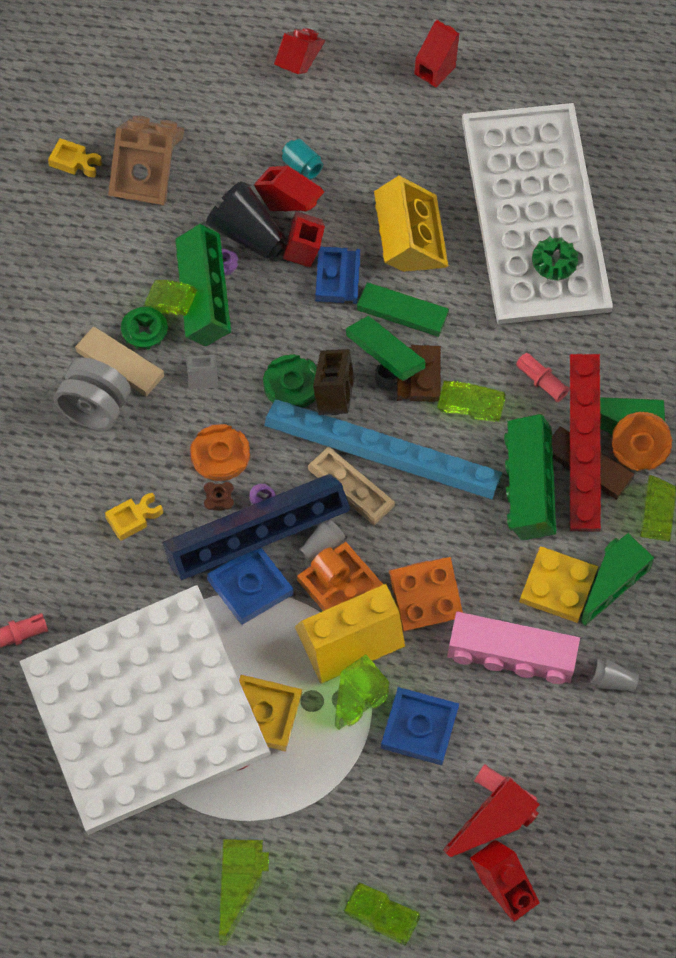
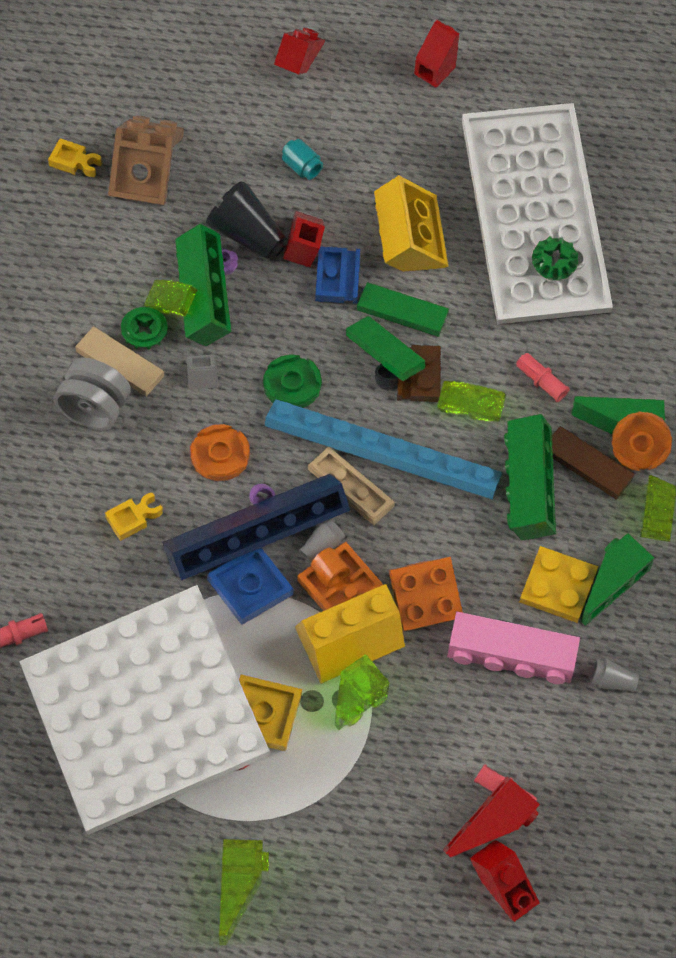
copper plate [204,482,234,511] -> none
red slope [254,166,324,212] -> none
dark brown brick [313,349,355,415] -> none
clear neon green slope [343,882,421,946] -> none
blue plate [380,687,459,765] -> none
red plate [570,354,601,532] -> none

